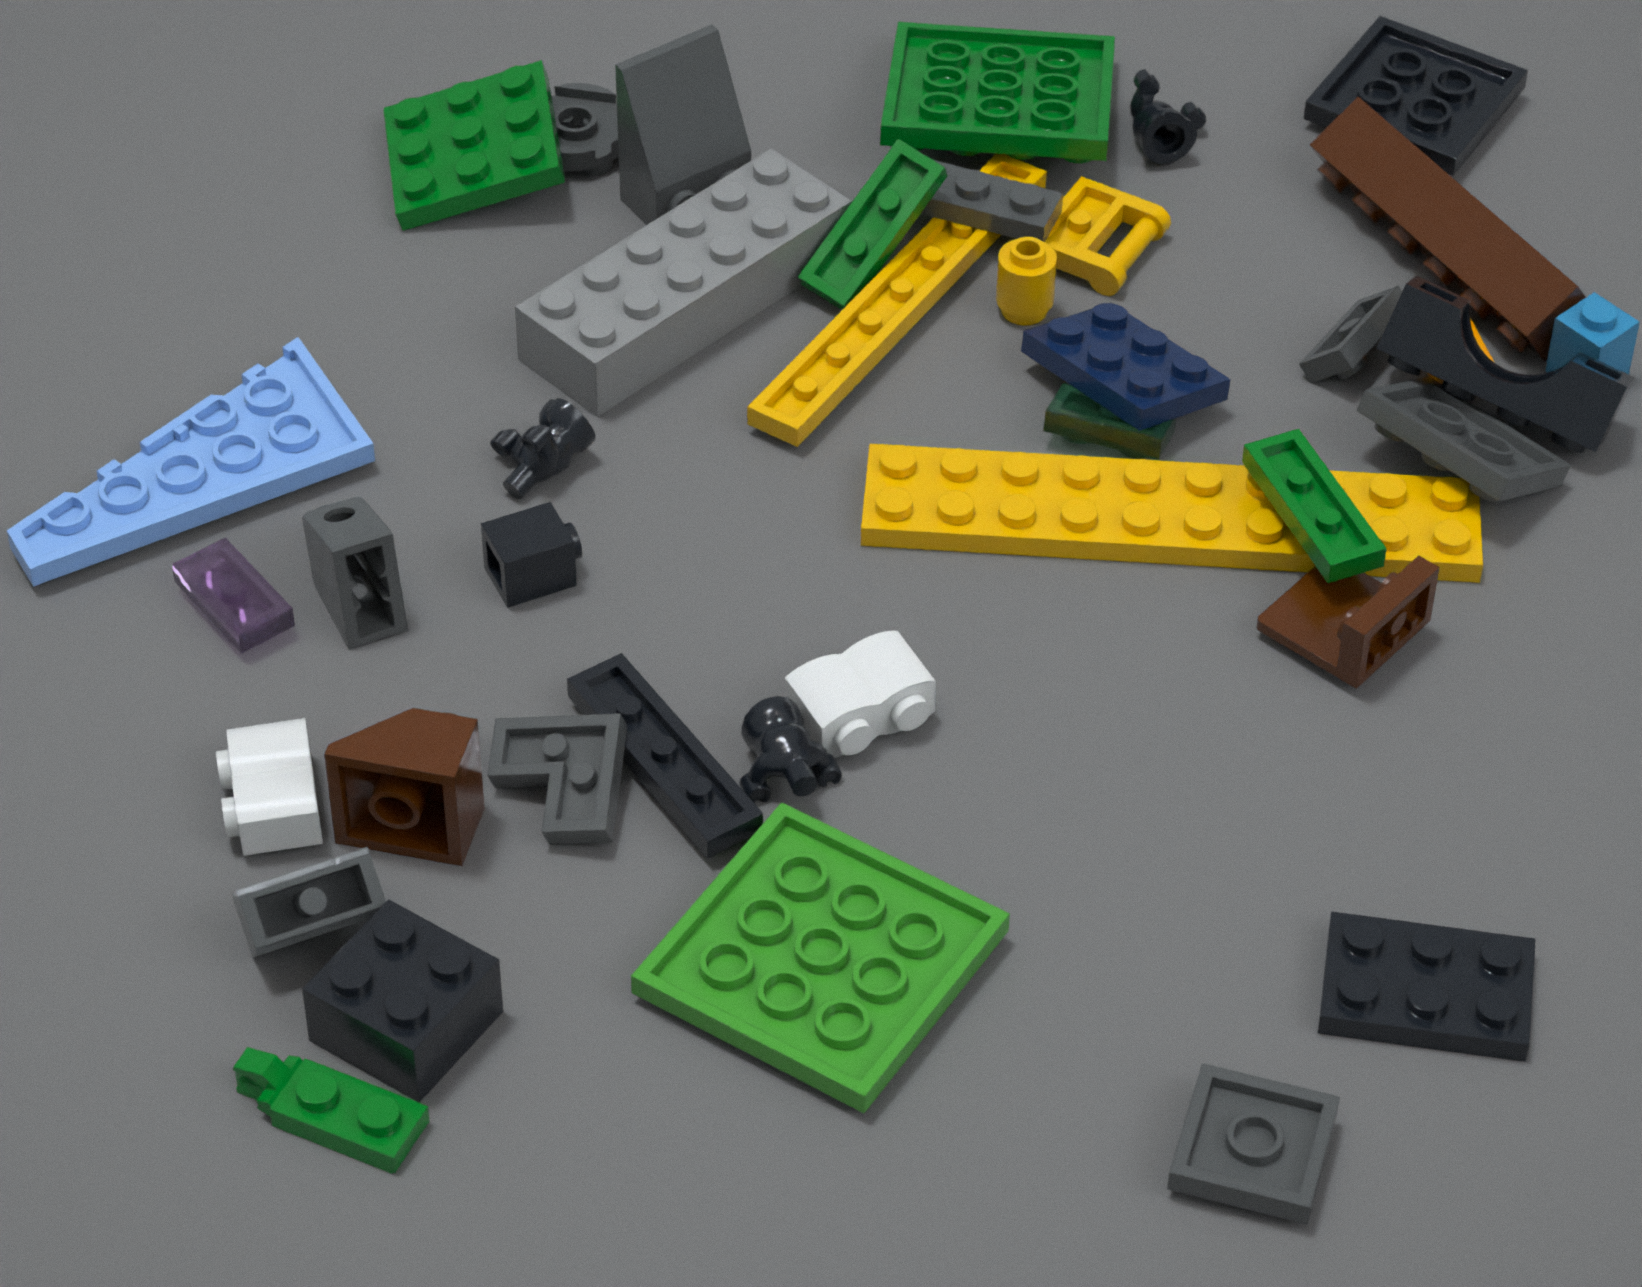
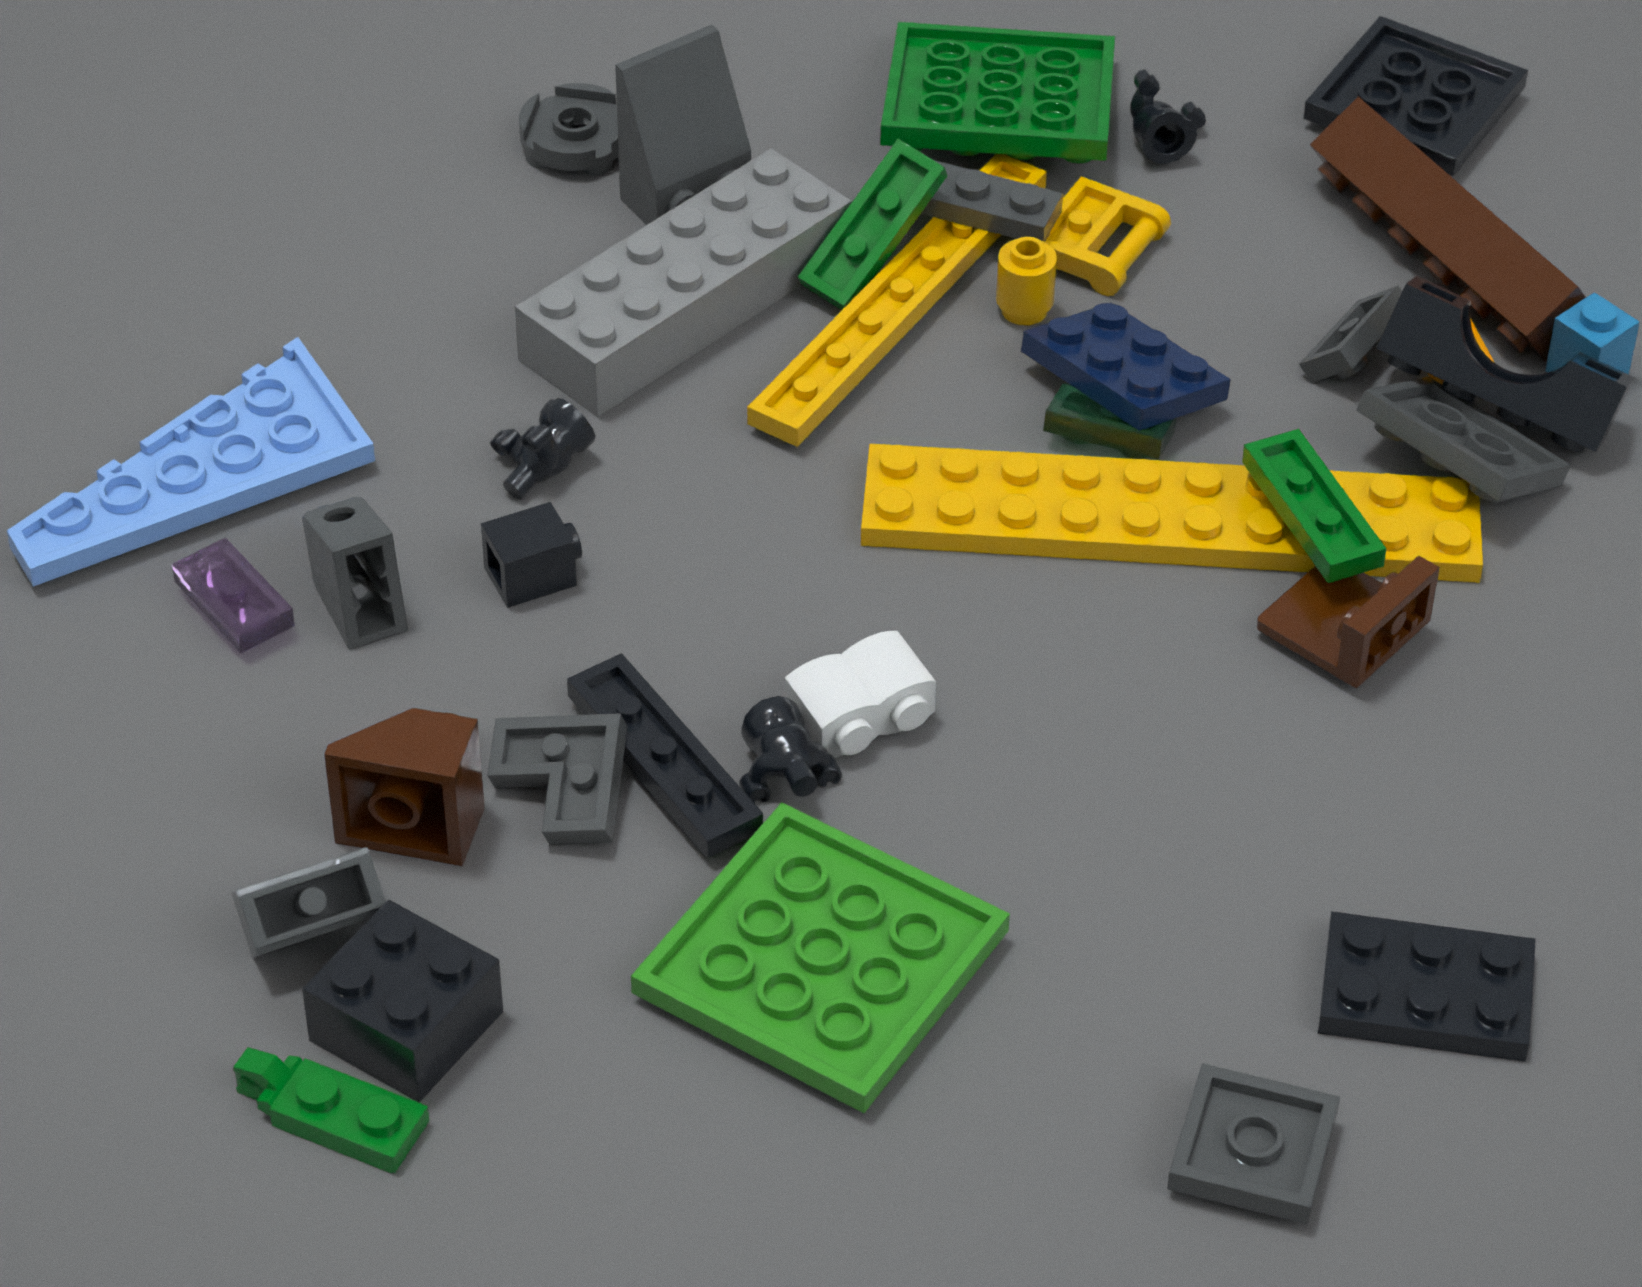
white brick [216,718,323,856] -> none
green plate [383,60,565,231] -> none

